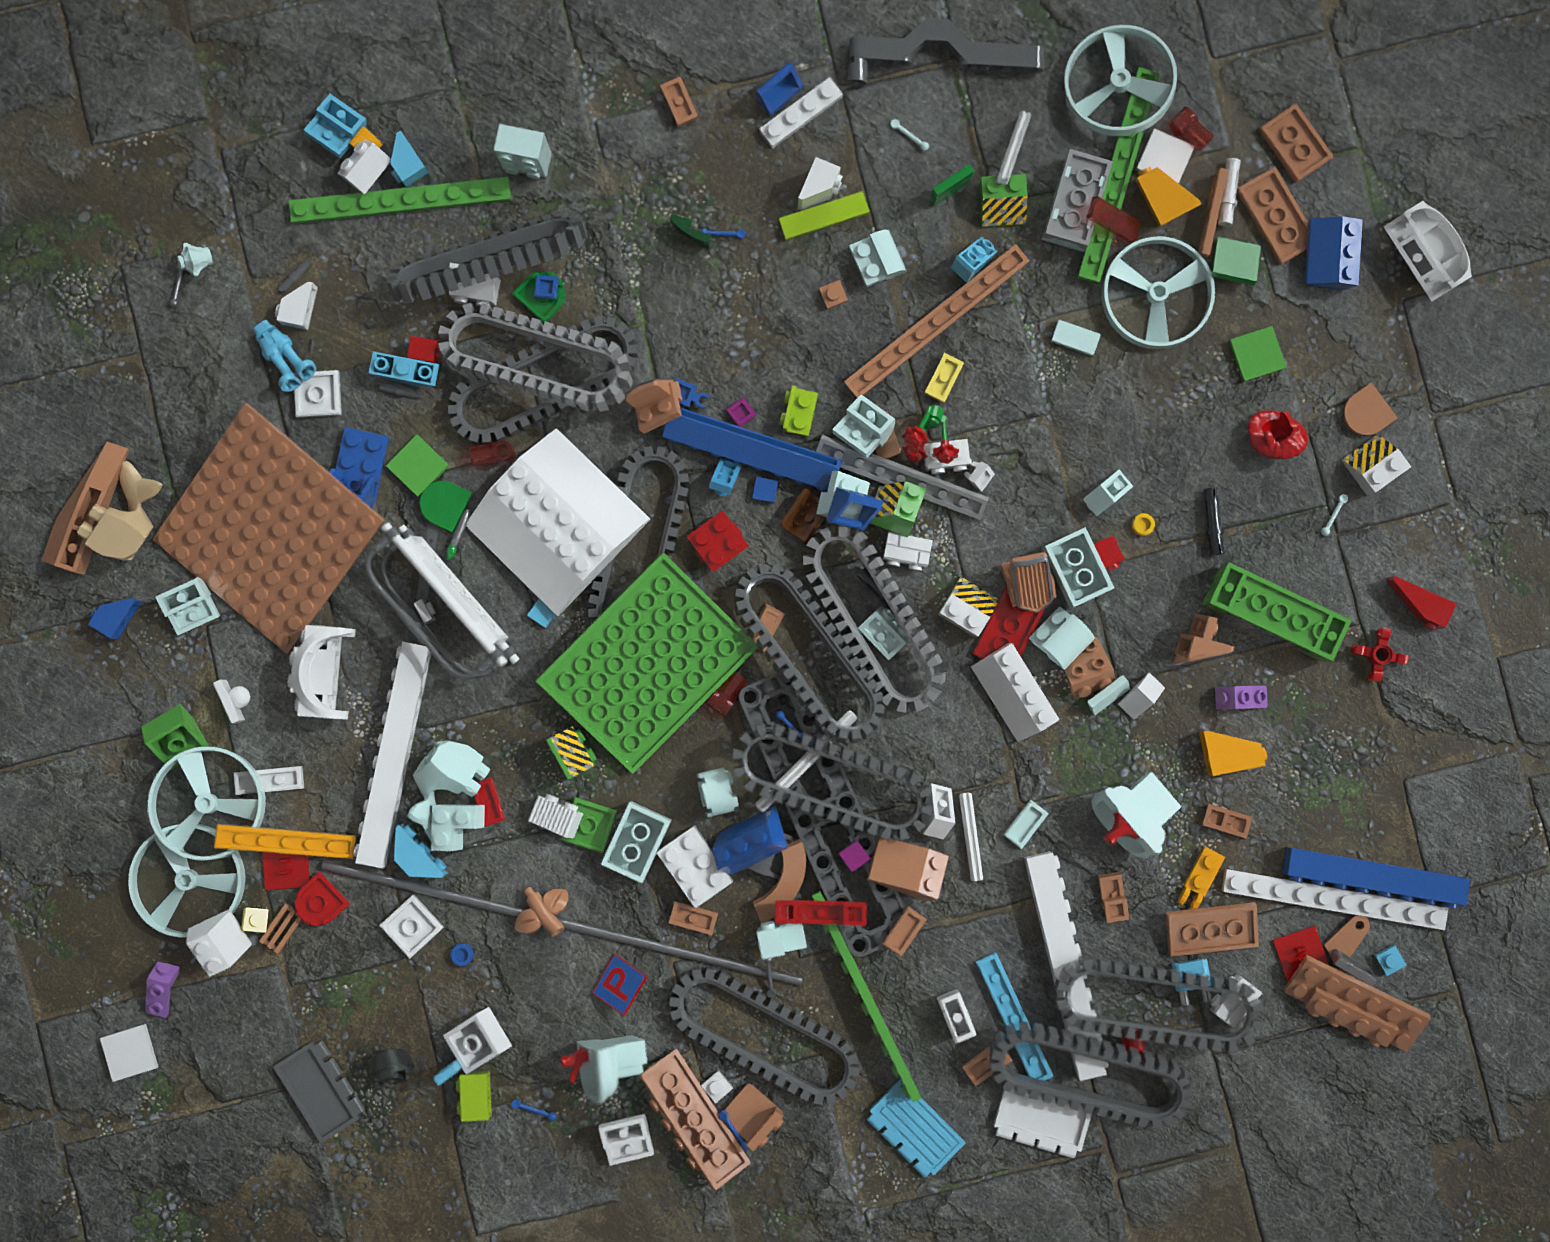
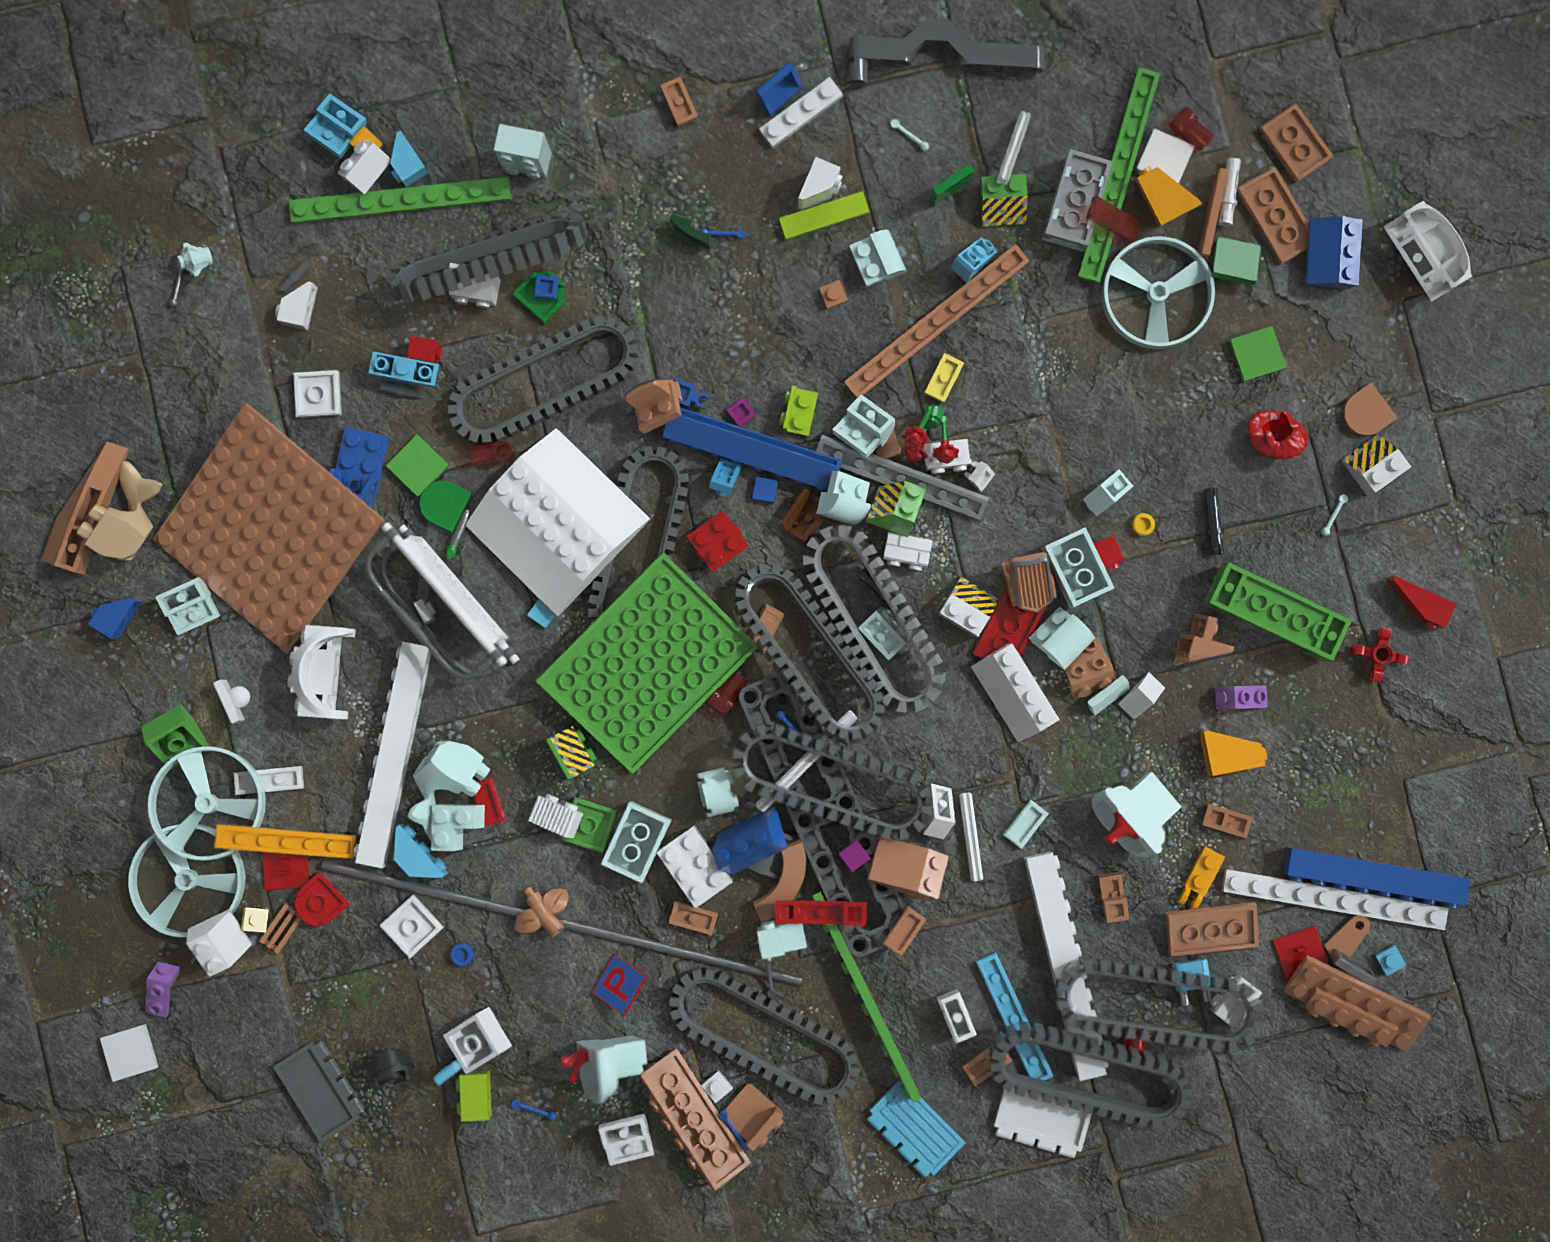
medium azure piece [253,320,316,392] -> none
light grey piece [438,303,633,412] -> none
blue tile [827,487,883,530] -> none
light aqua tile [1051,320,1101,356] -> none
light aqua piece [1065,25,1177,136] -> none

